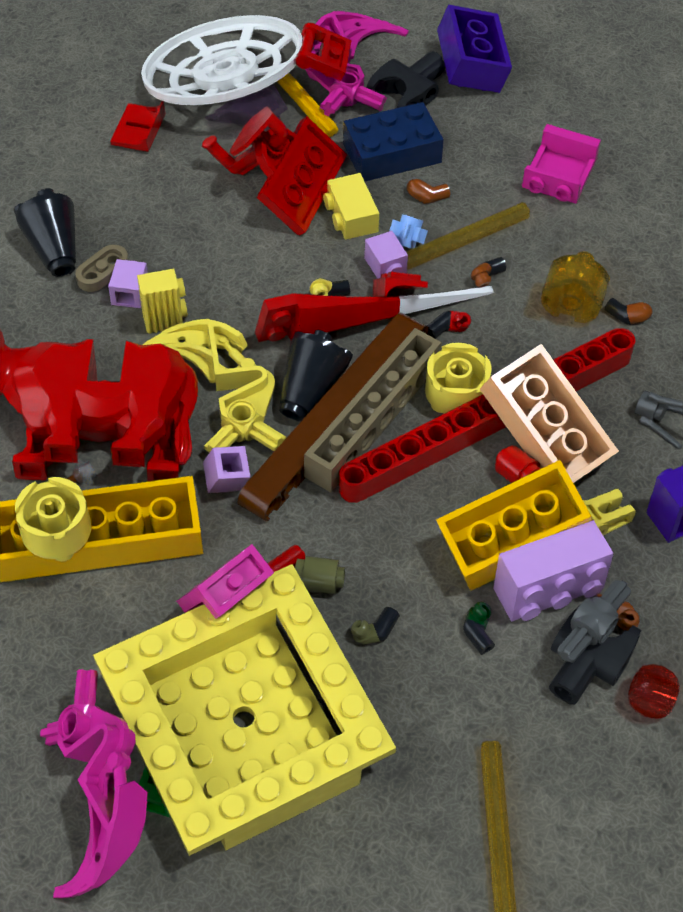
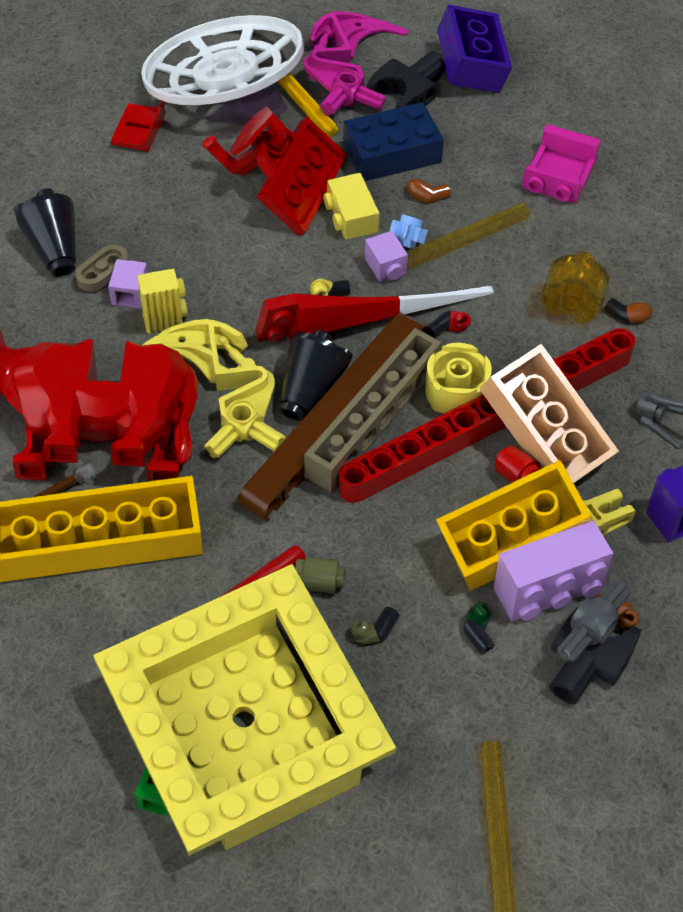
light yellow brick [15,477,91,562] -> none
dark pink piece [40,669,148,899] -> none
dark pink panel [176,544,274,619] -> none
lavender brick [203,446,250,493] -> none
red plate [295,23,351,81] -> none
red piece [373,272,428,297] -> none
dark orange arm [471,257,506,287] -> none
clear red piece [628,664,680,719] -> none

